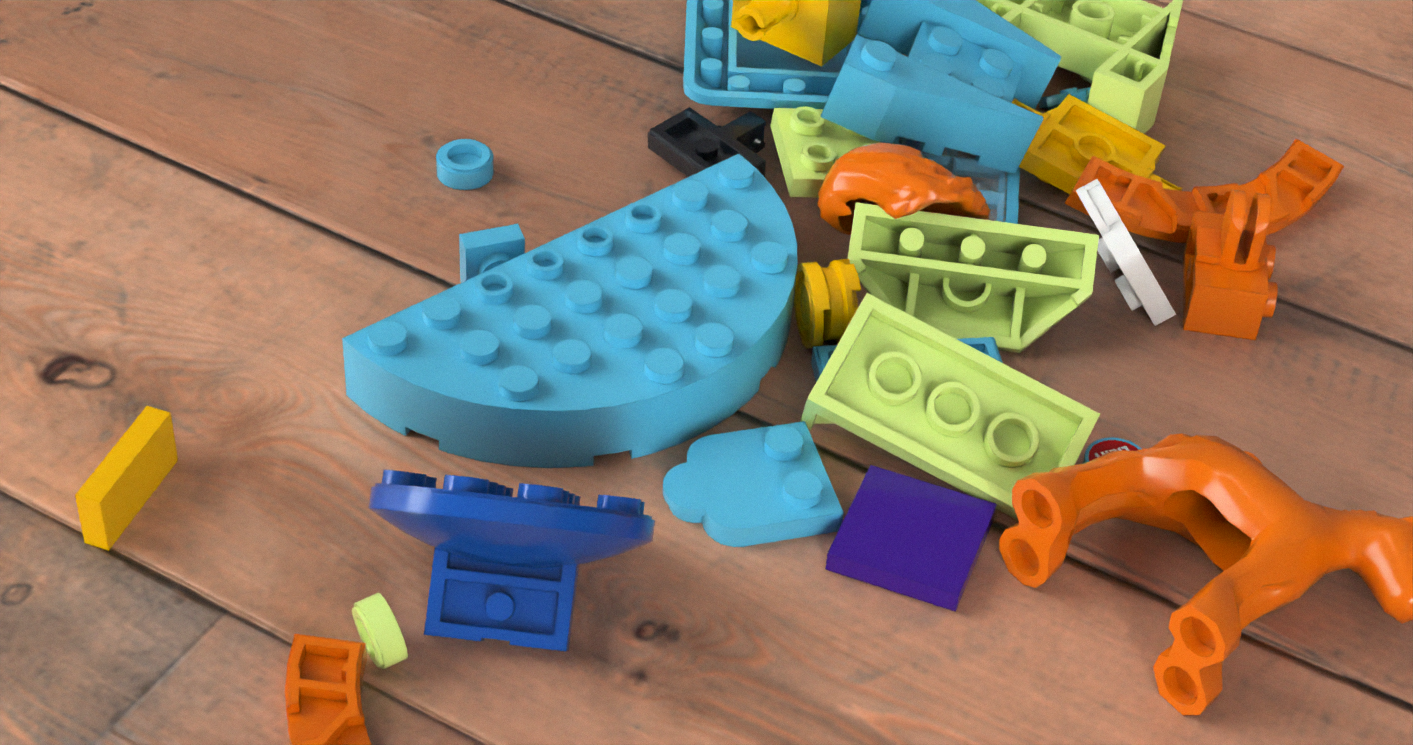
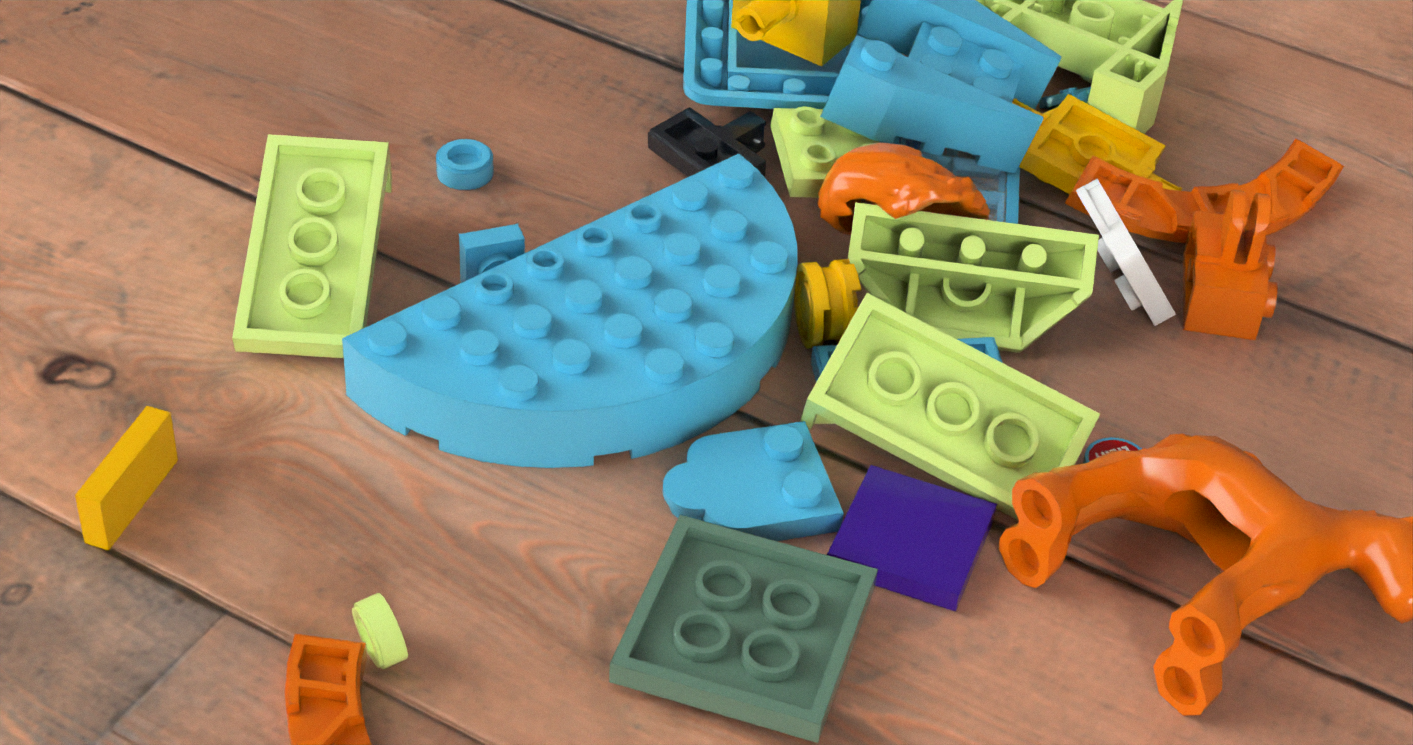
blue bracket [368,470,655,651] -> none
none -> yellowish green plate [232,134,392,358]
none -> sand green plate [609,515,878,743]

